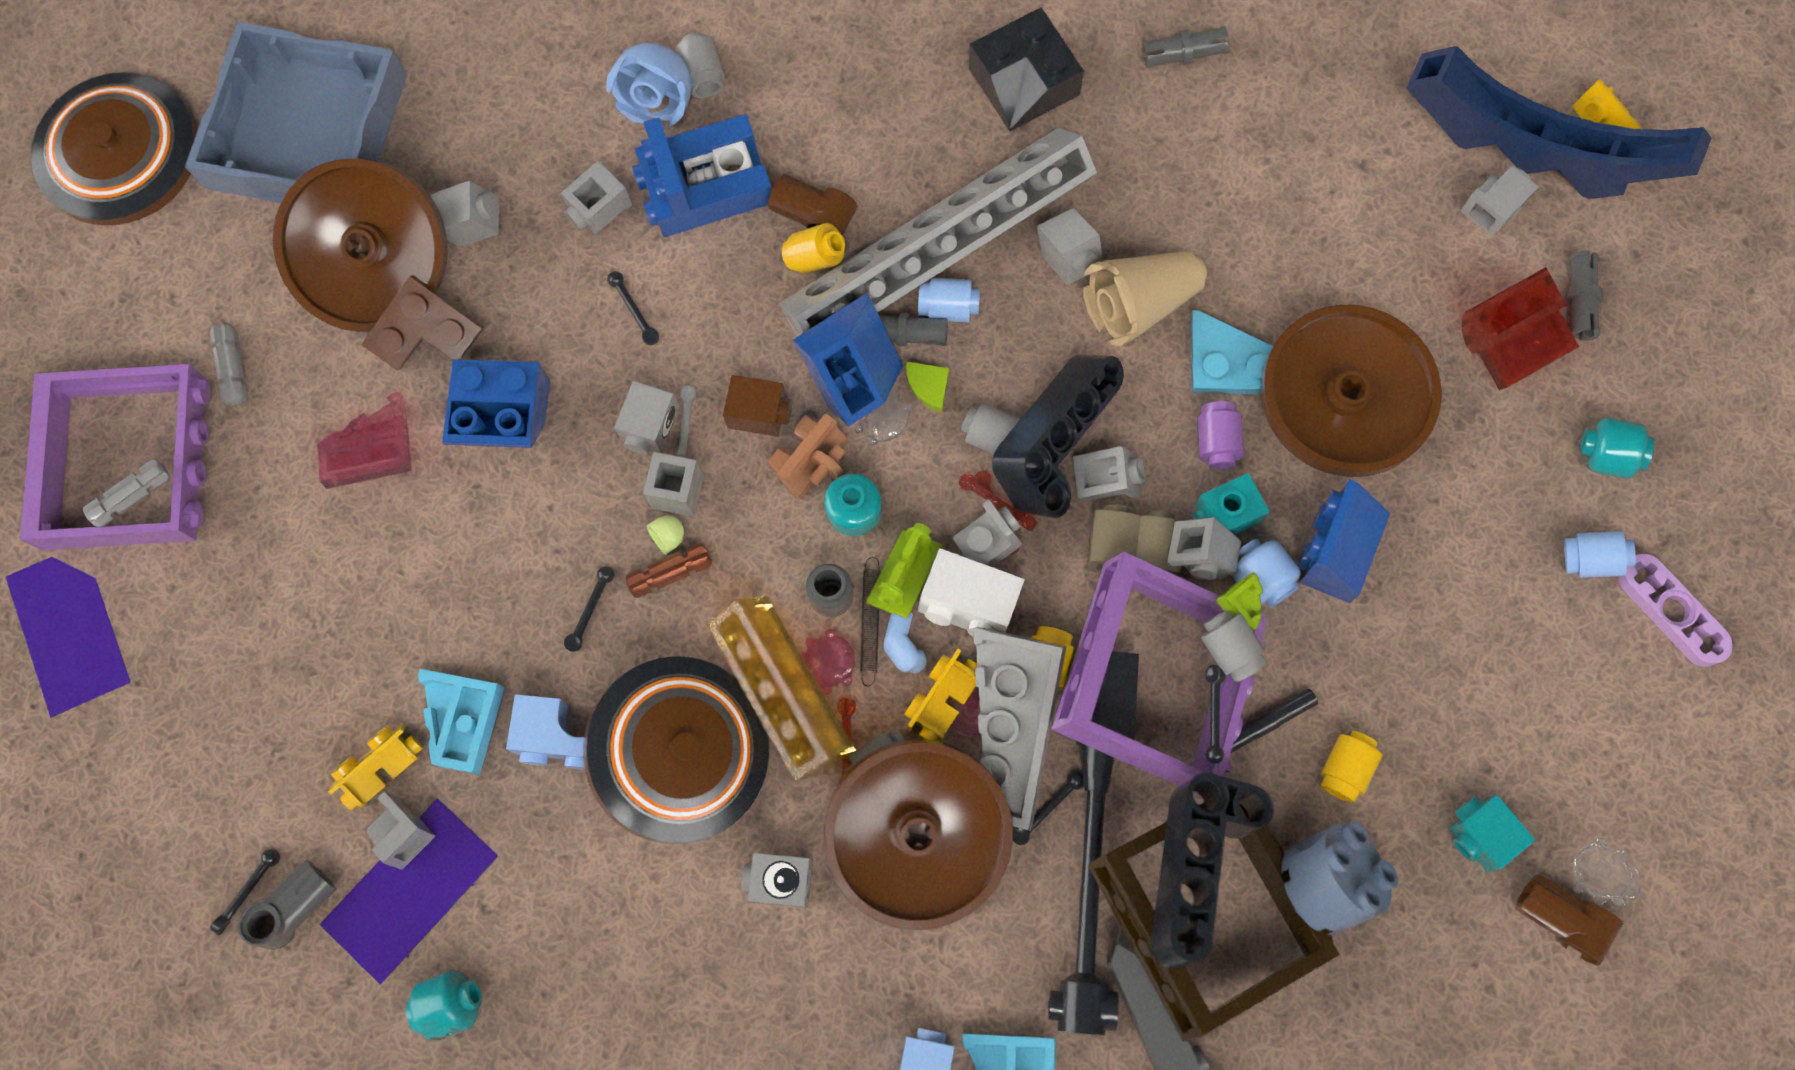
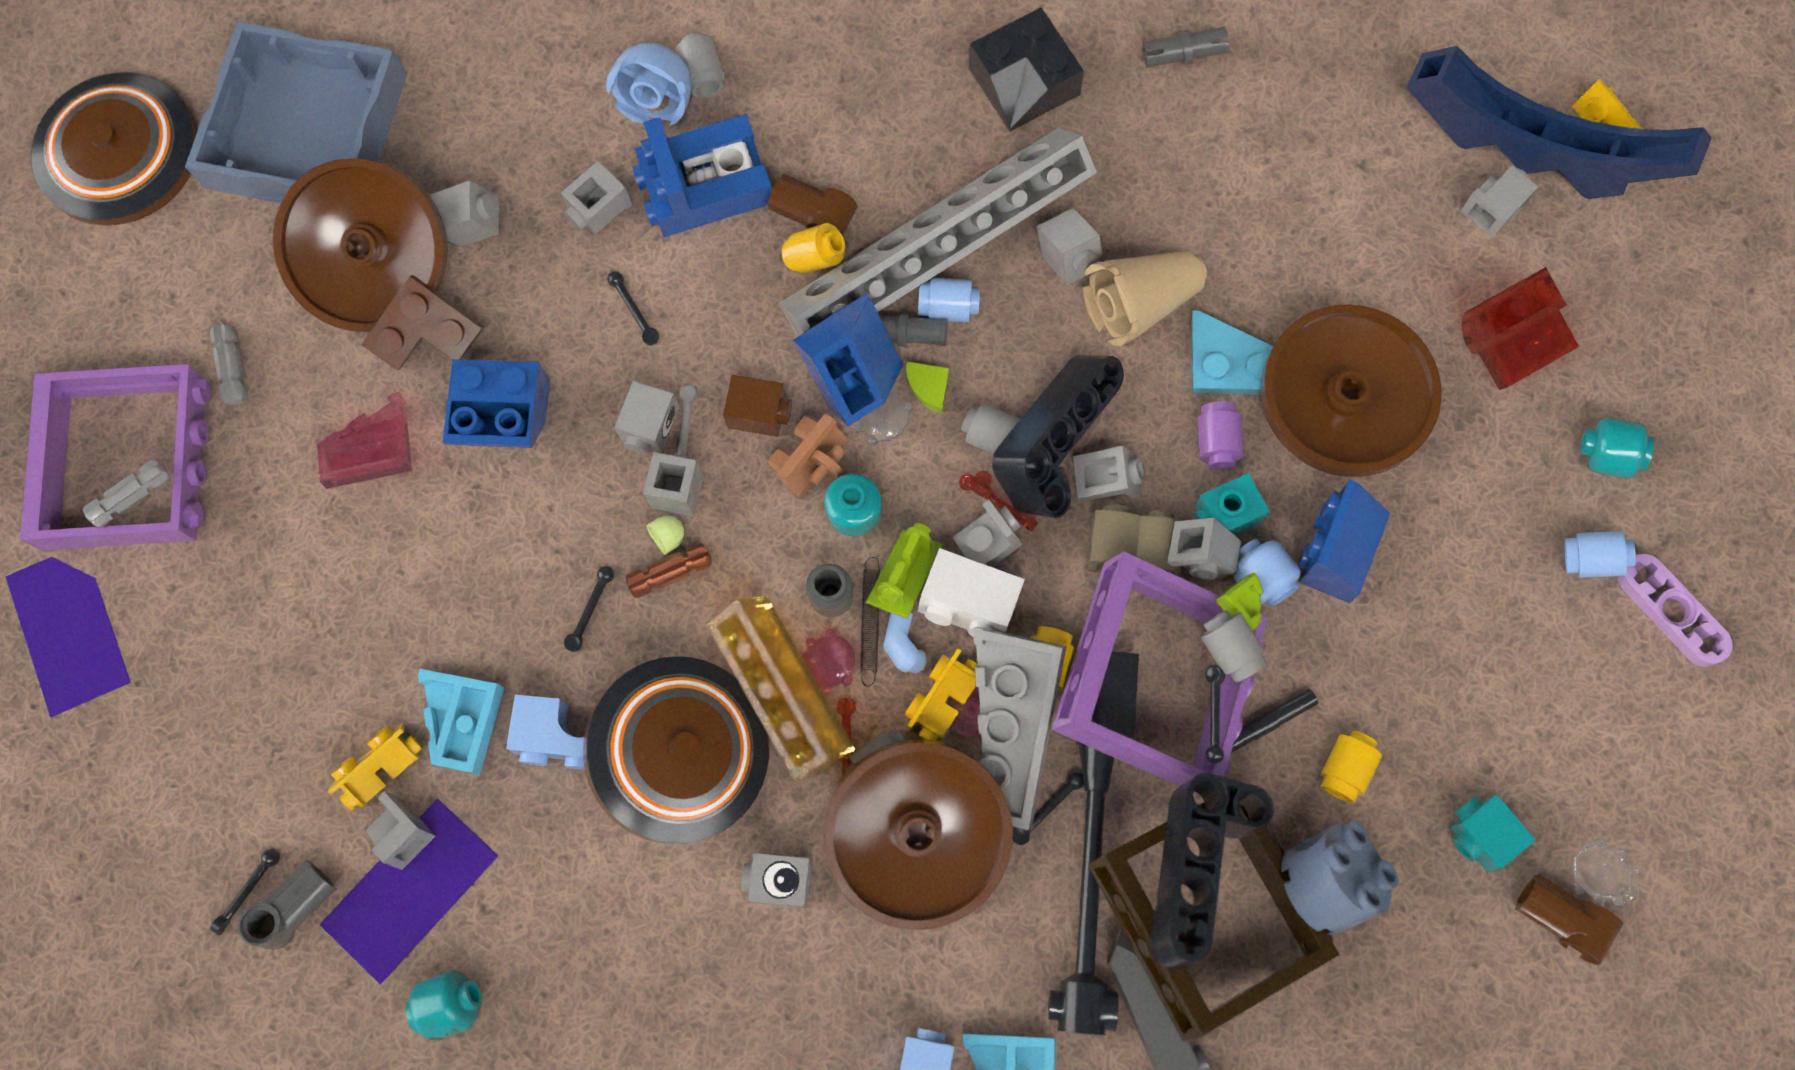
dark grey pin [1566,251,1603,341] -> none

